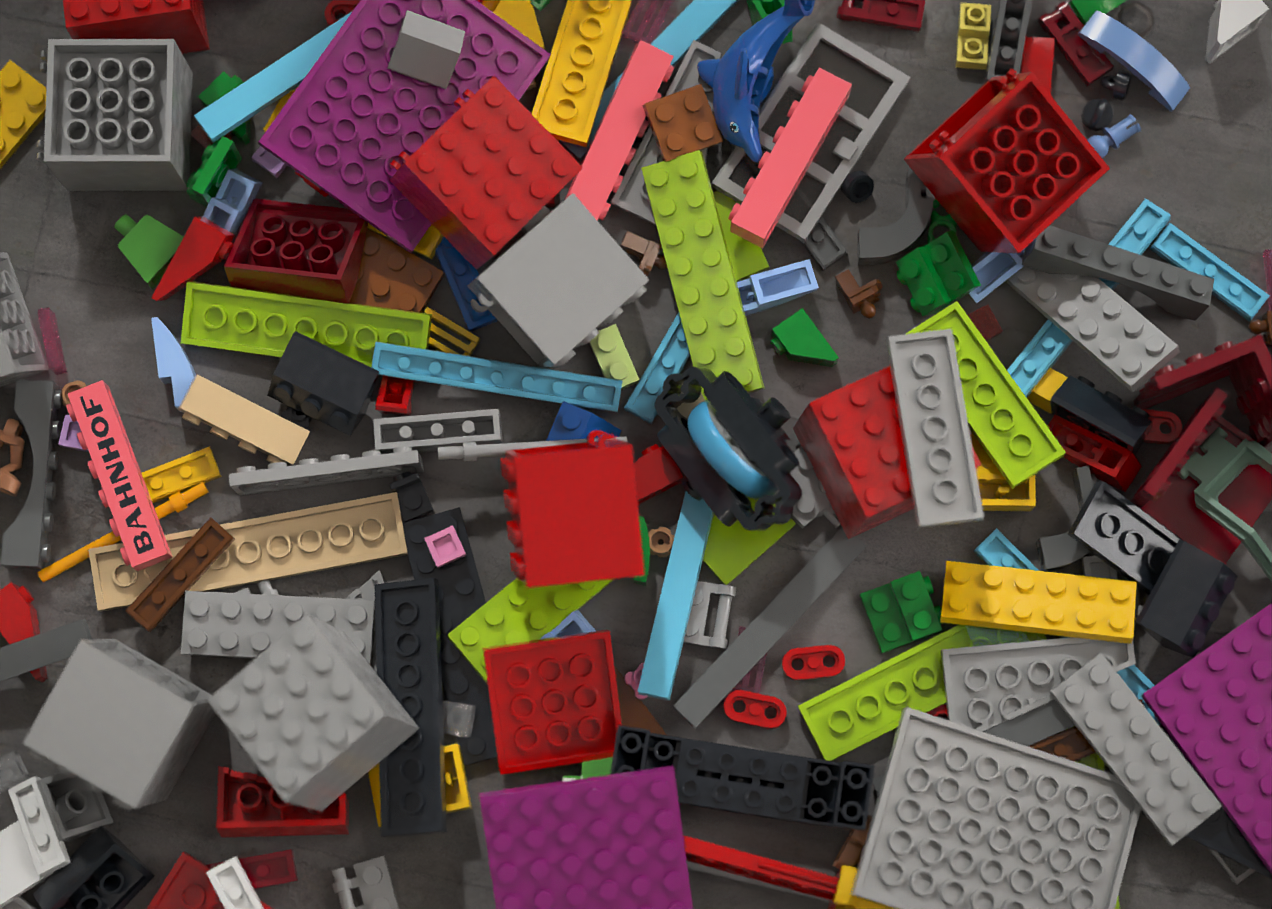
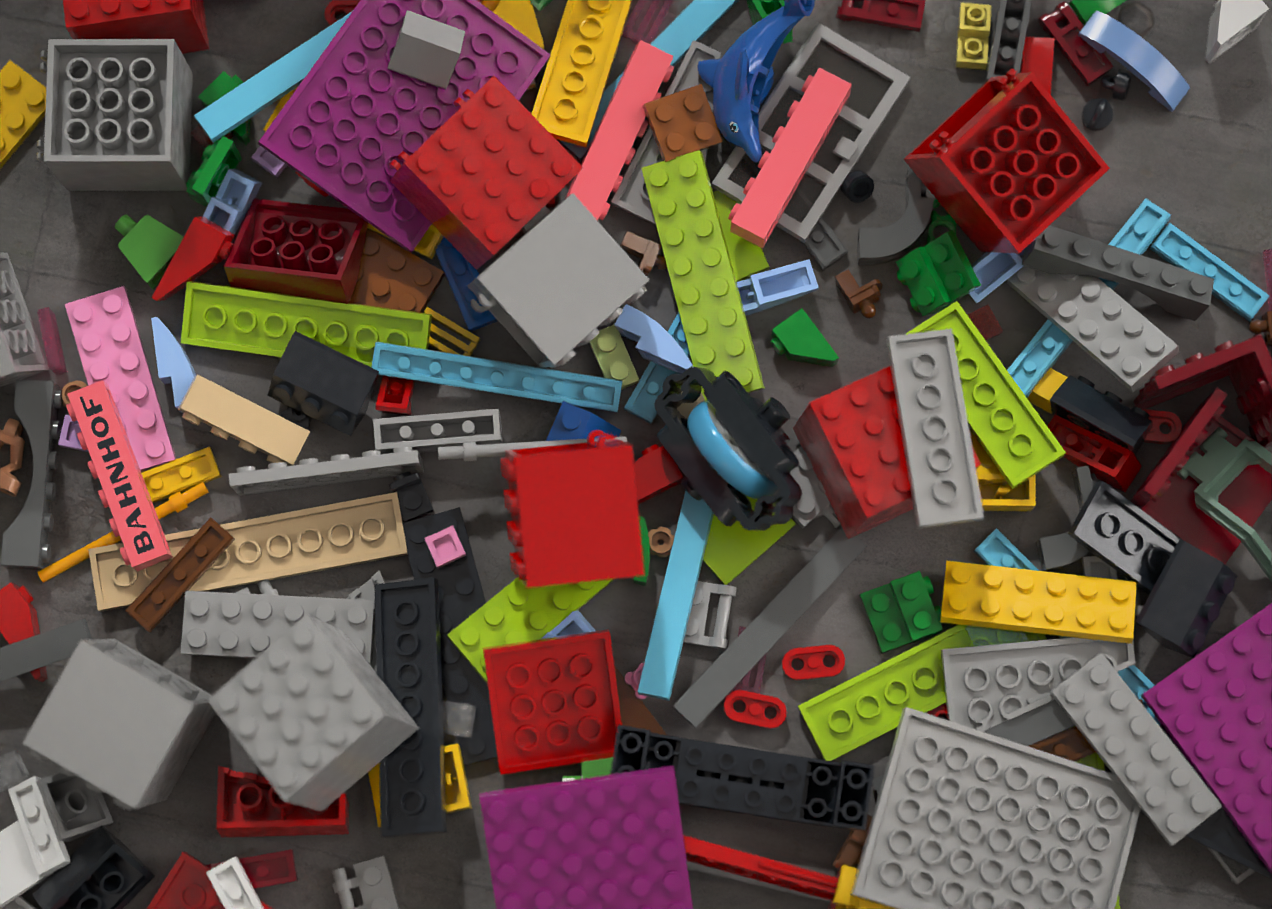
medium blue pin [1087,114,1141,158] -> none
none -> bright pink plate [65,286,176,472]
none -> light blue slope [615,304,694,374]

